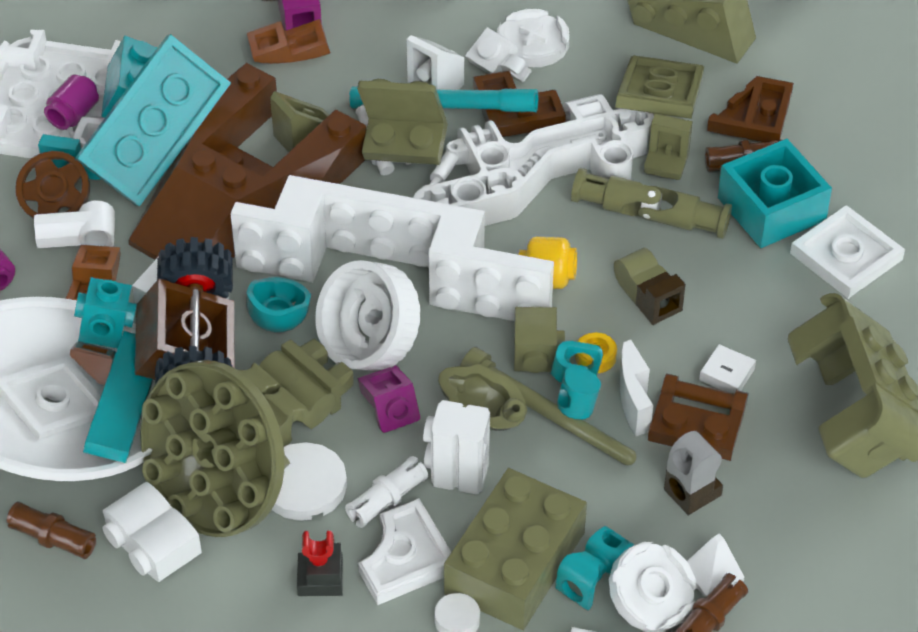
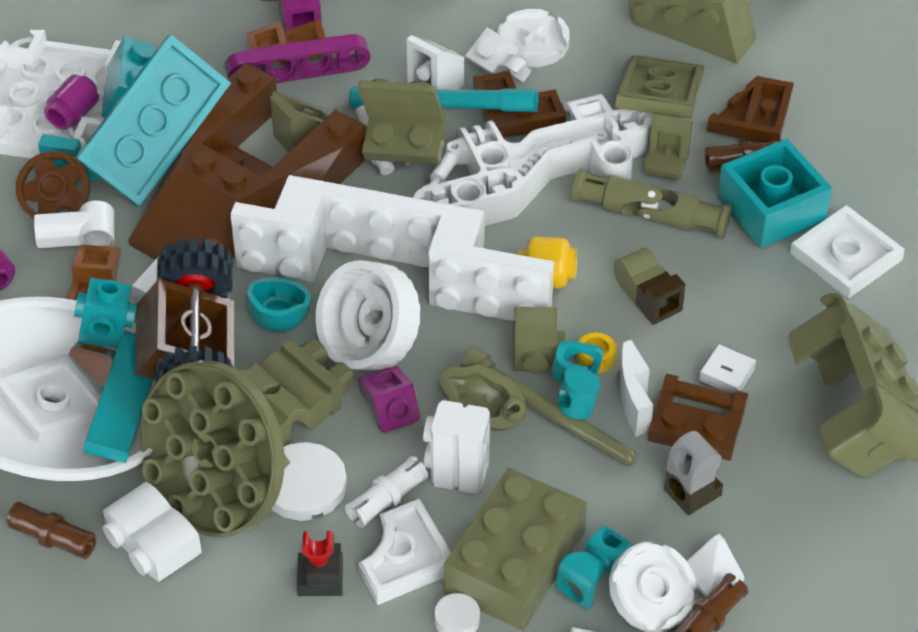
none -> magenta beam [225,34,371,83]

